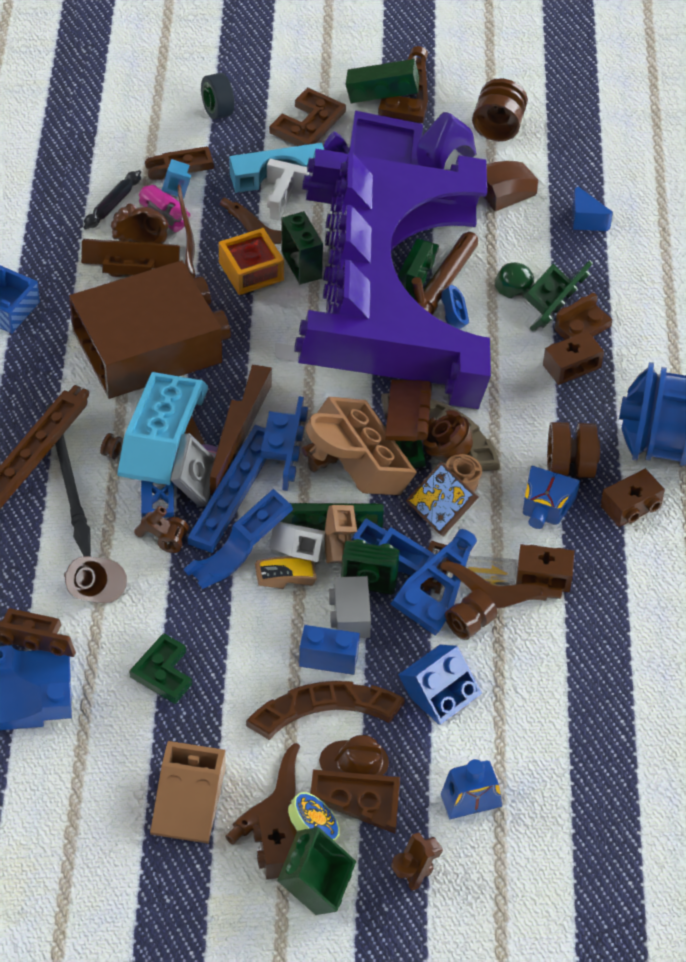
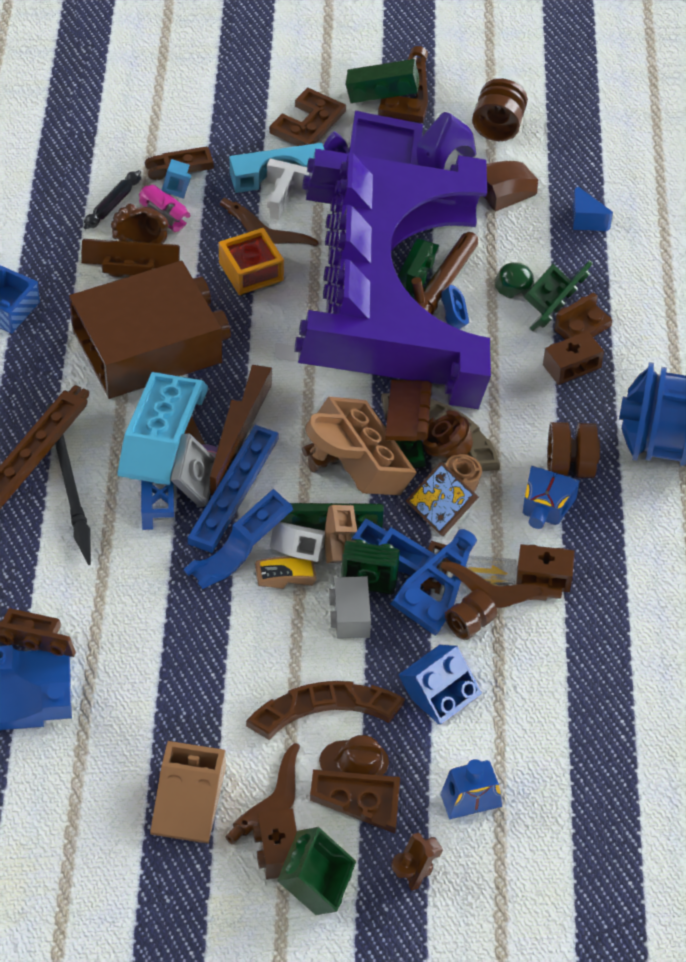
piece [64,556,127,603] -> none
reddish brown bush [100,433,123,459] -> none
dark green plate [129,633,192,704] -> none
reddish brown piece [134,506,189,553] -> none
reddish brown piece [178,185,196,278] -> none
black wheel [201,73,234,119] -> none
blue bracket [261,396,308,491] -> none
dark green piece [281,211,323,285] -> none
tile [288,792,339,841] -> none
blue brick [299,625,360,675] -> none
reddish brown brick [600,468,665,527] -> none

